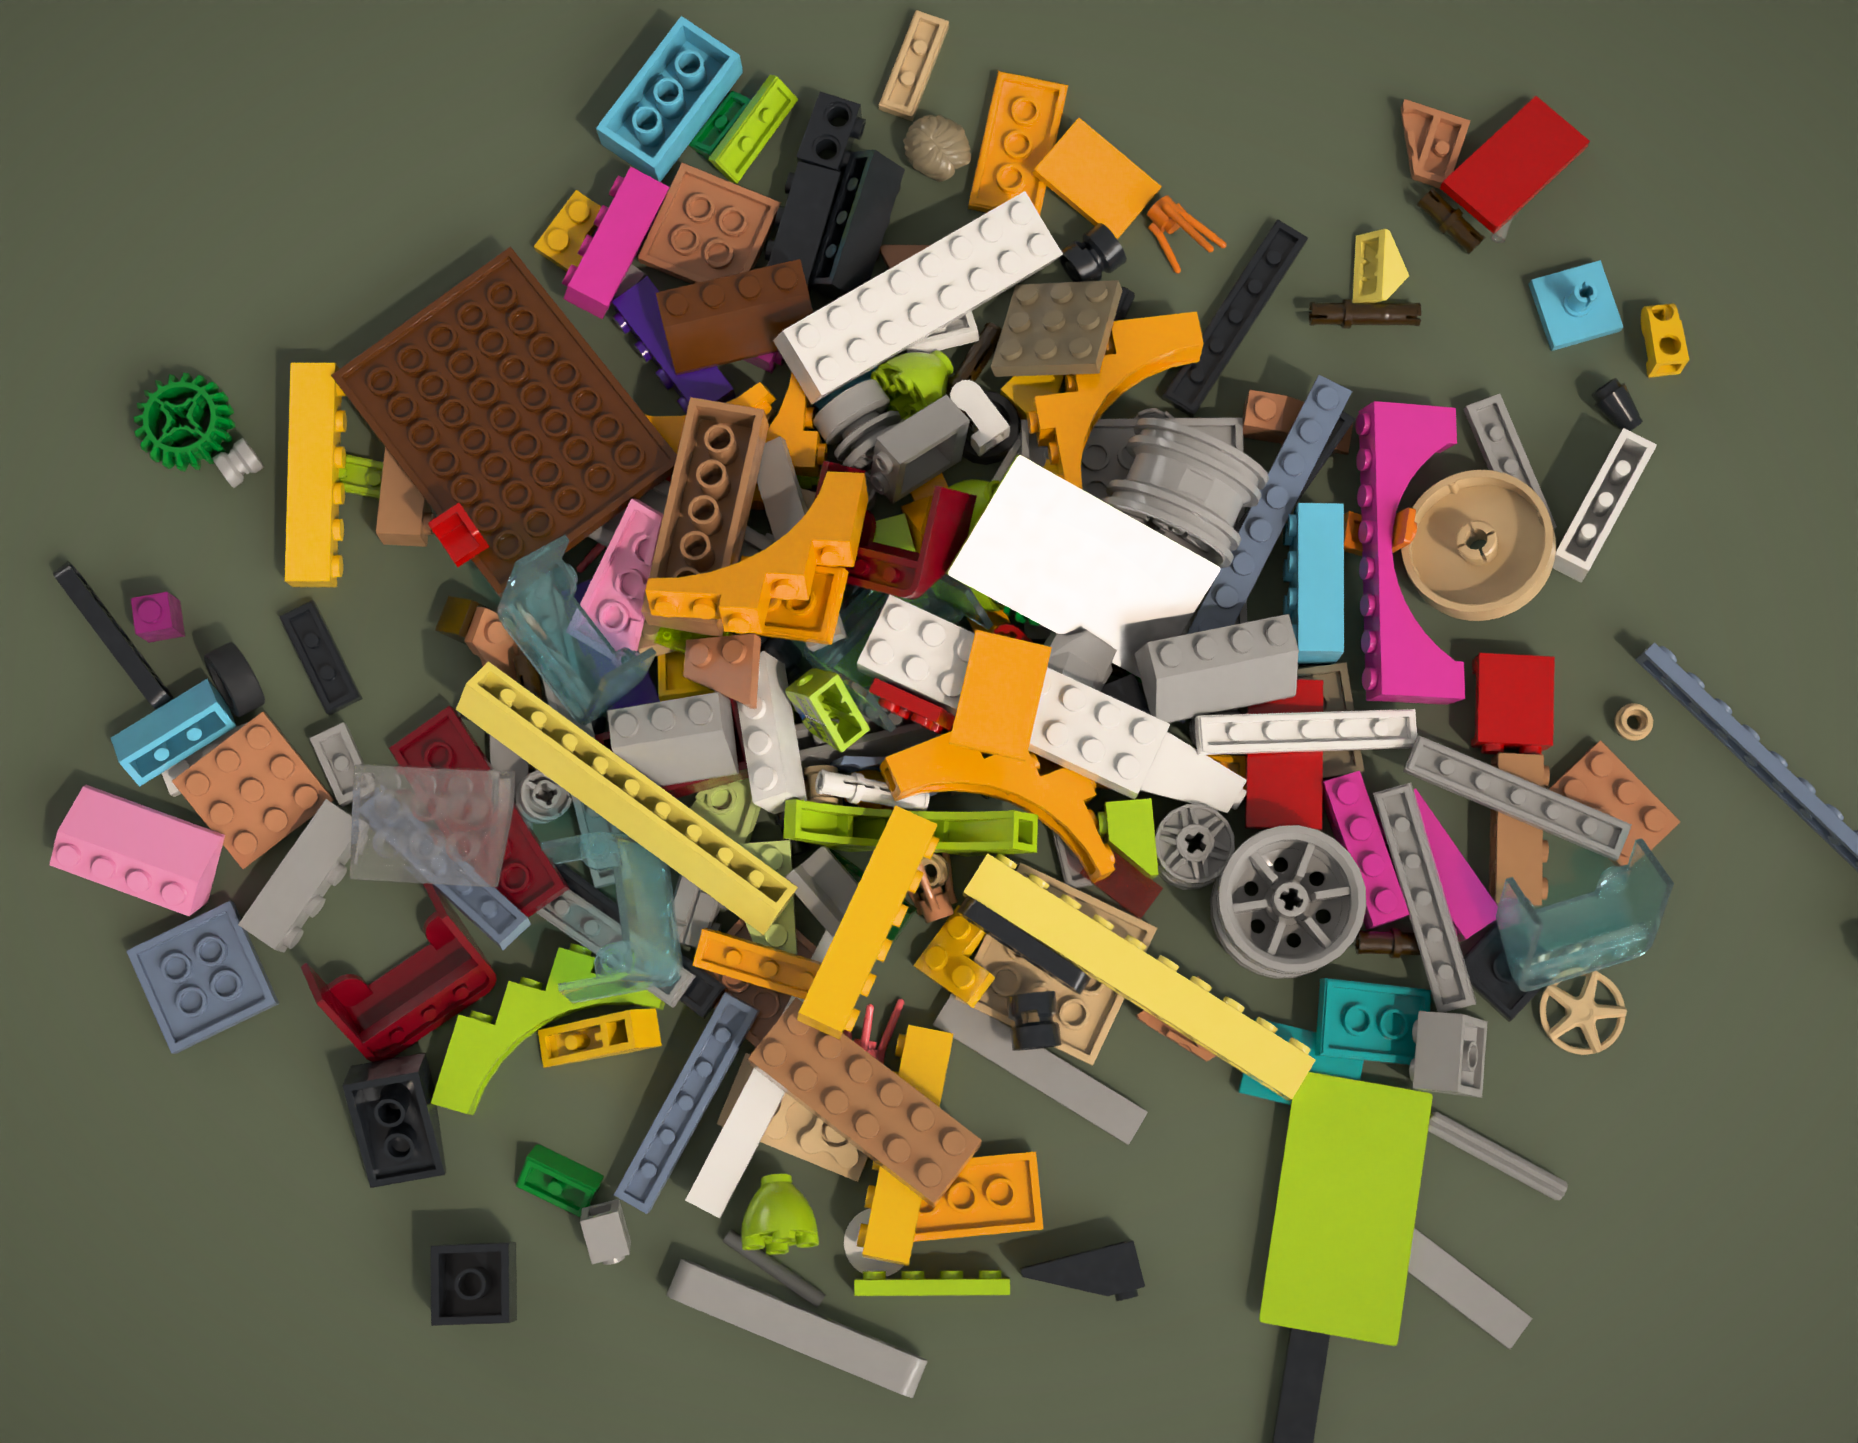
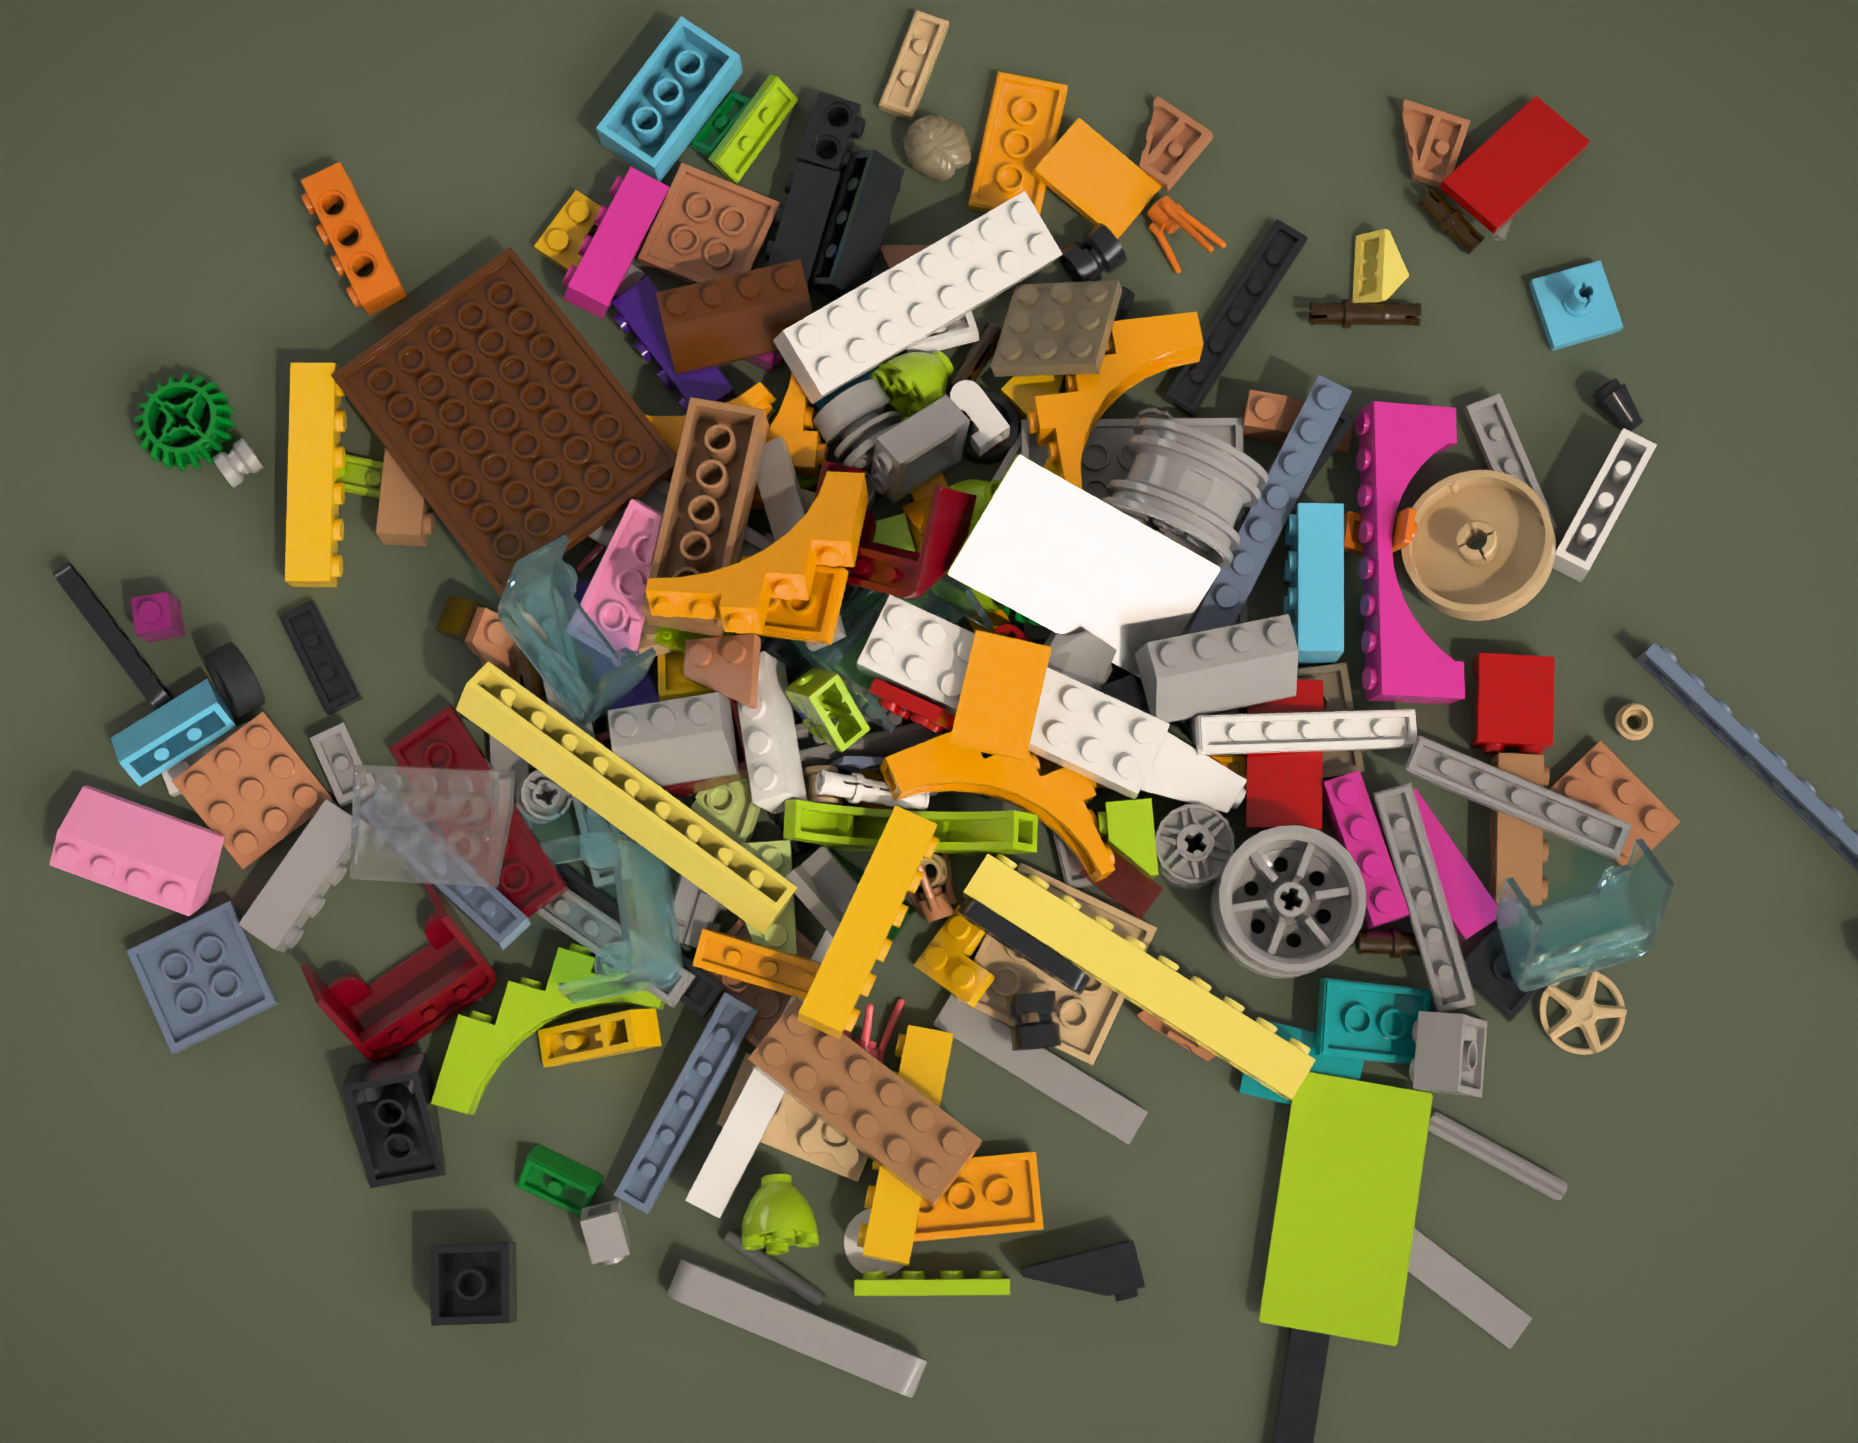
red panel [428,503,490,567] -> none
yellow leg [1641,303,1689,378] -> none
none -> orange brick [301,162,408,316]
none -> nougat wing [1139,96,1213,192]

